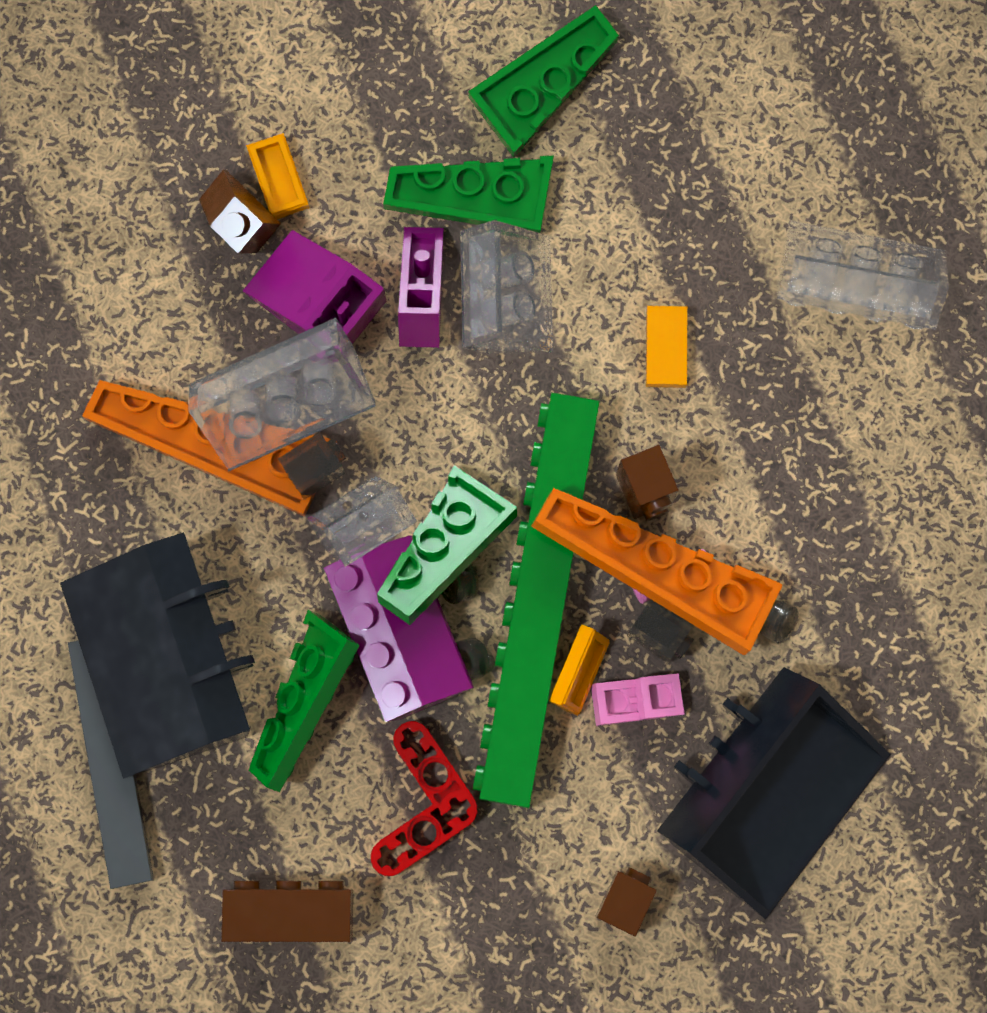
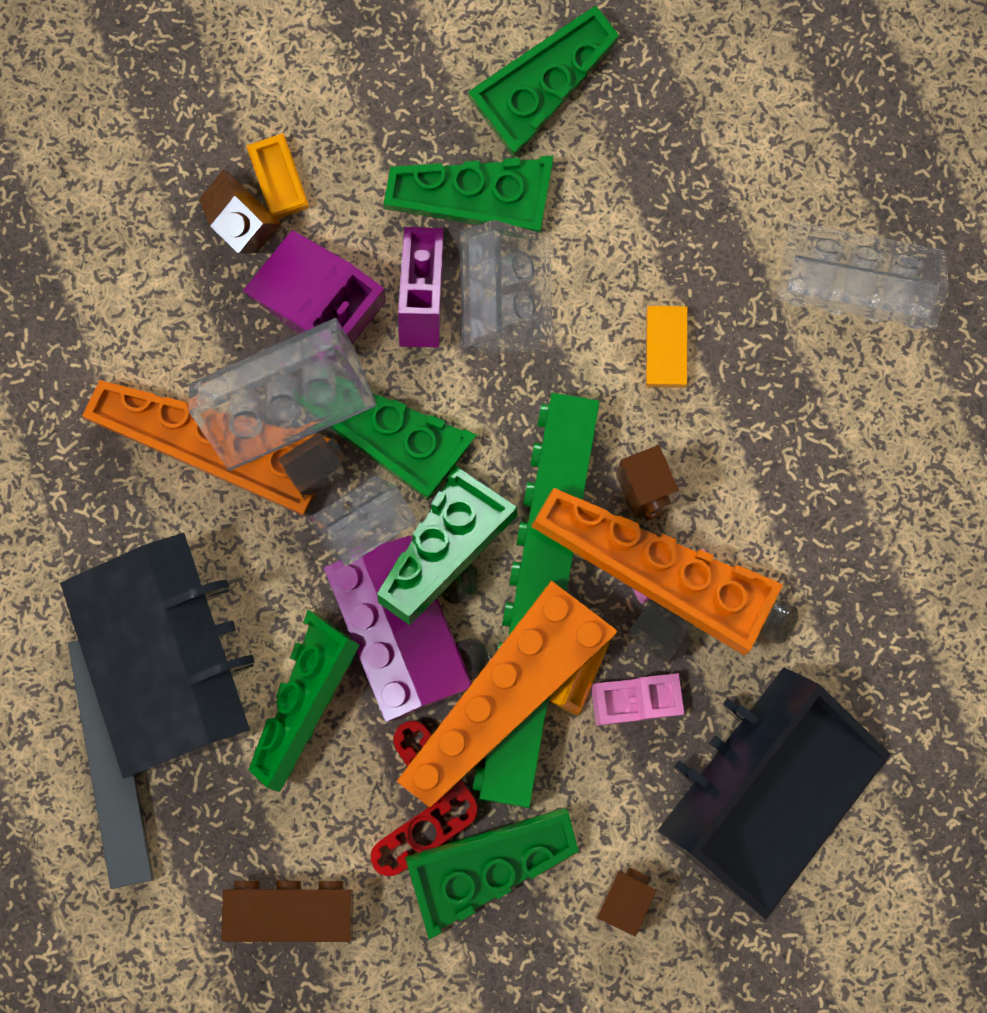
none -> green wing [299,370,477,501]
none -> orange wing [396,581,617,808]
none -> green wing [405,808,579,940]

